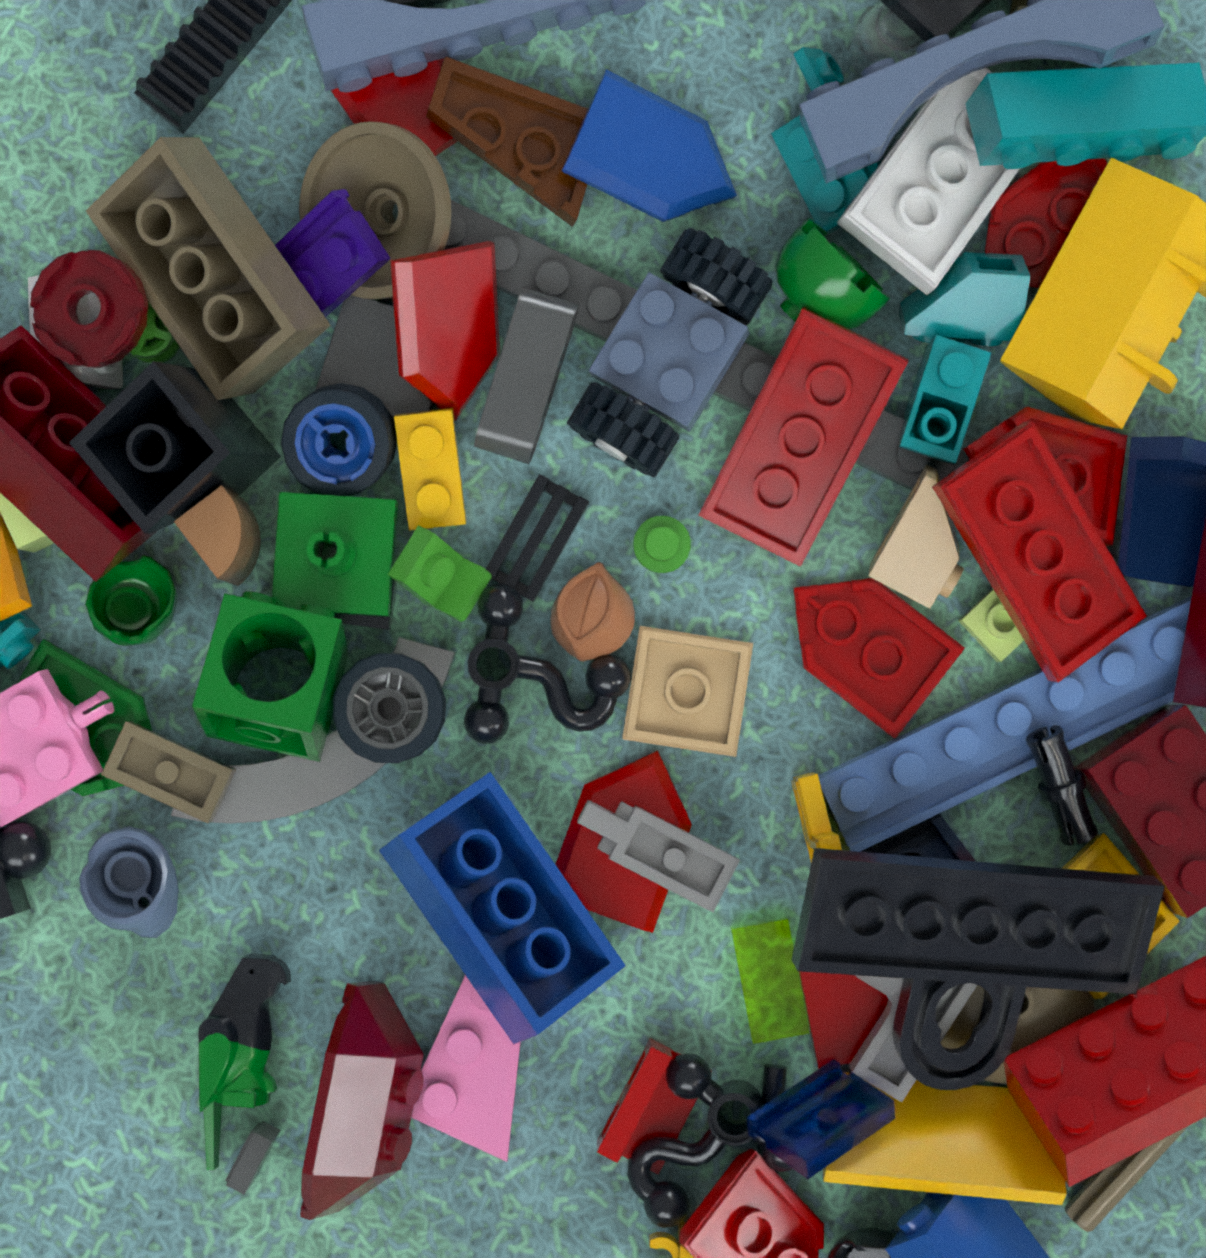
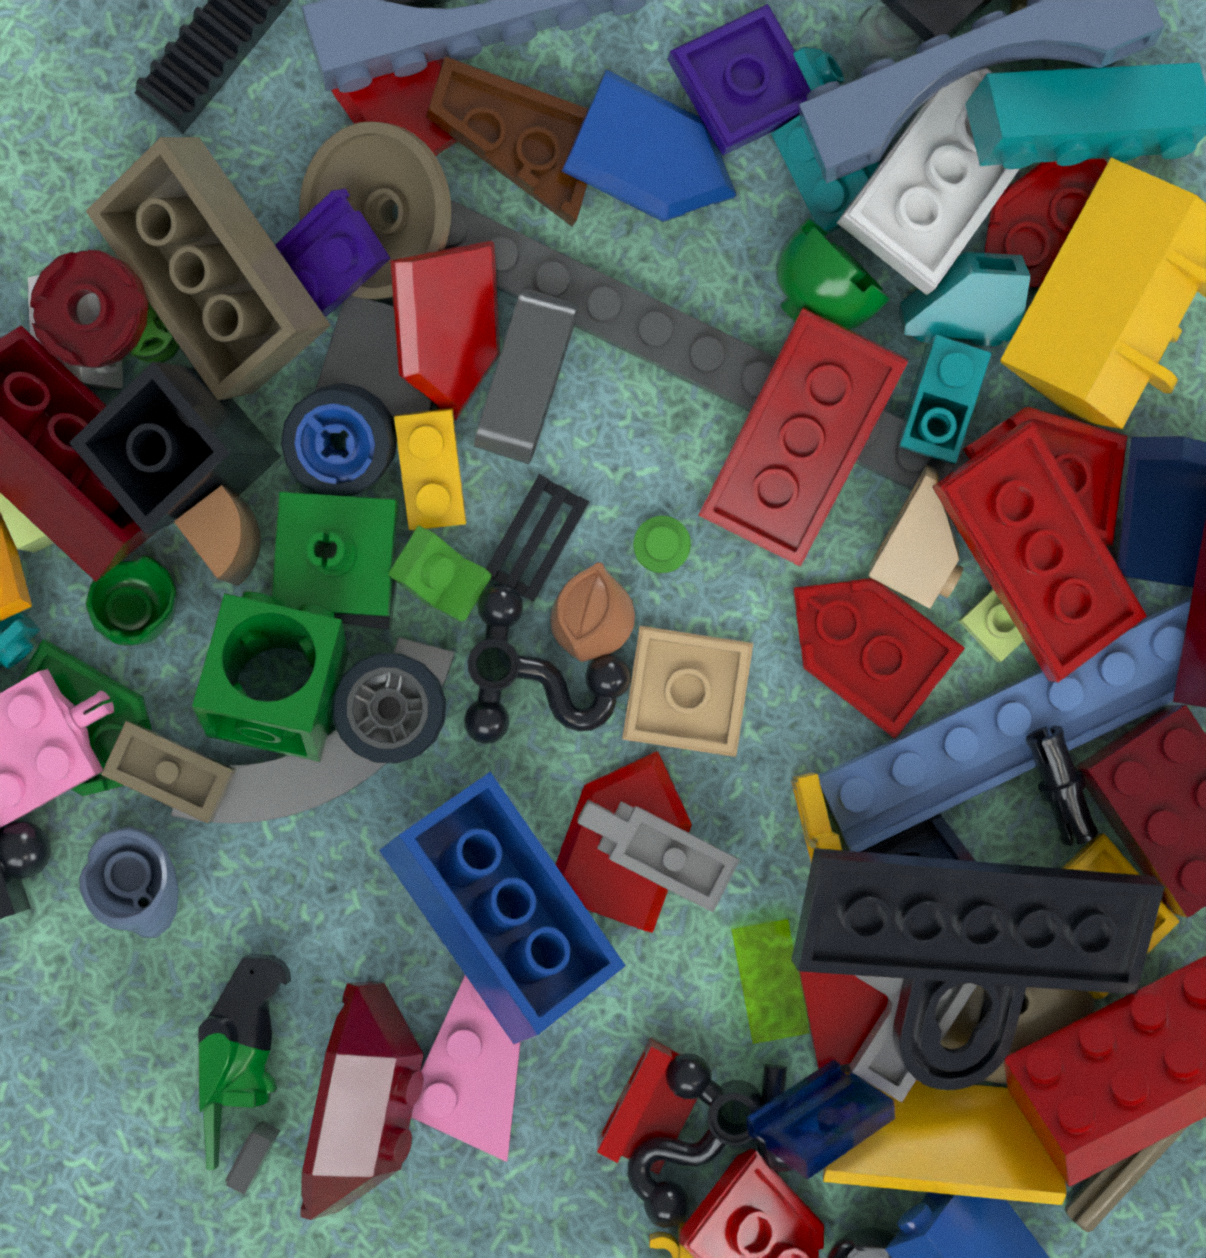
plate [566,228,773,477] -> none
none -> dark purple plate [667,4,811,156]

